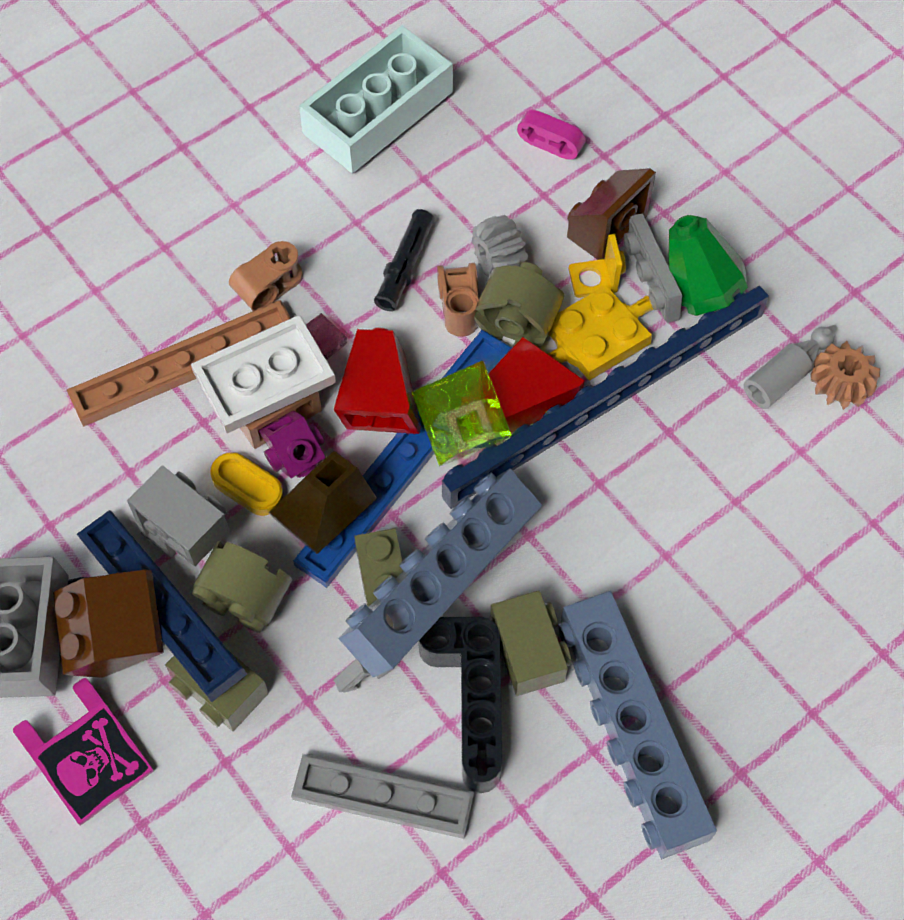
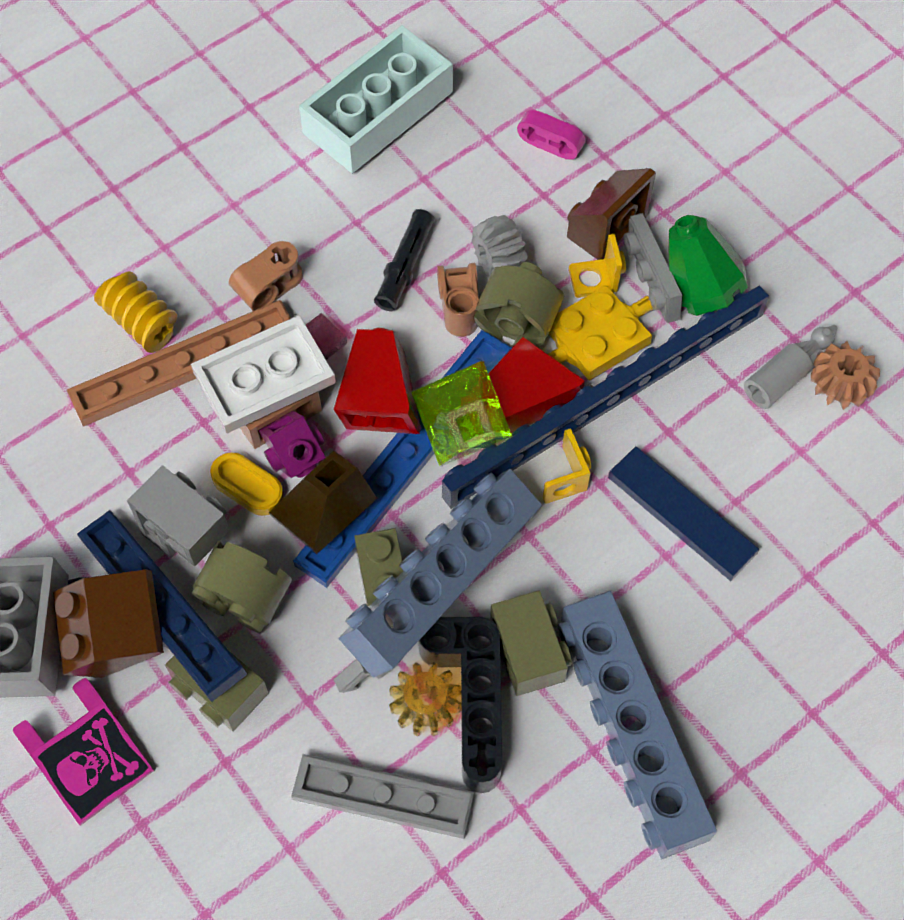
none -> yellow piece [94,271,177,353]
none -> clear yellow gear [389,662,461,737]
none -> yellow bracket [542,428,591,504]
none -> dark blue tile [608,446,759,582]

